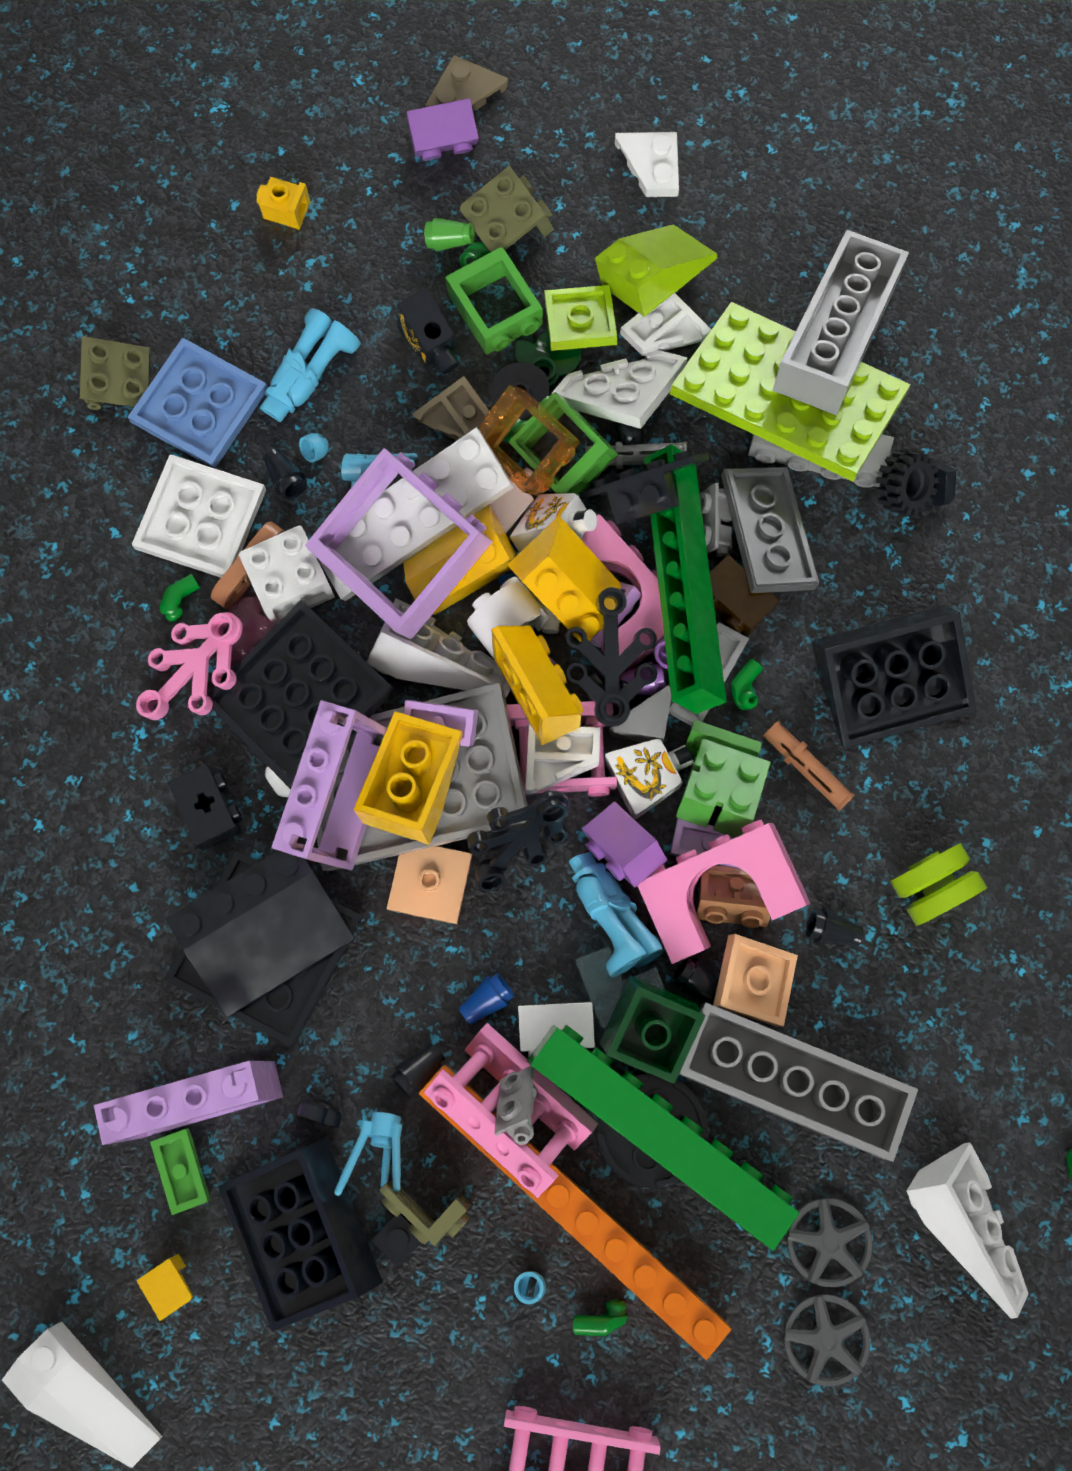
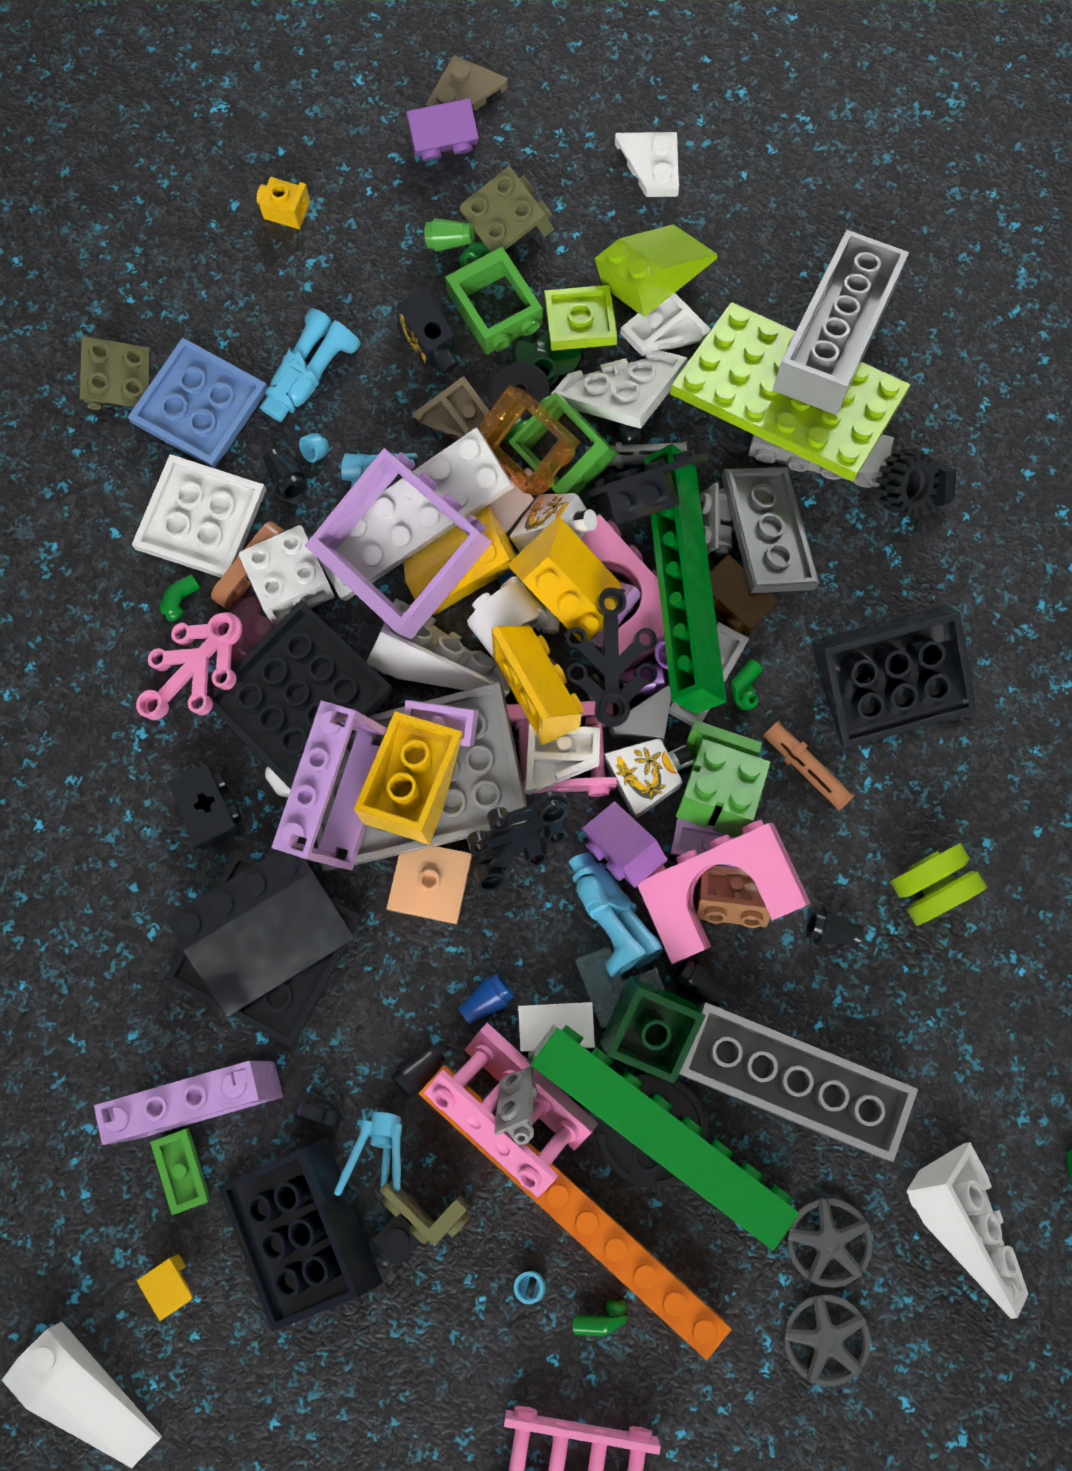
light nougat plate [713,934,798,1027] -> none

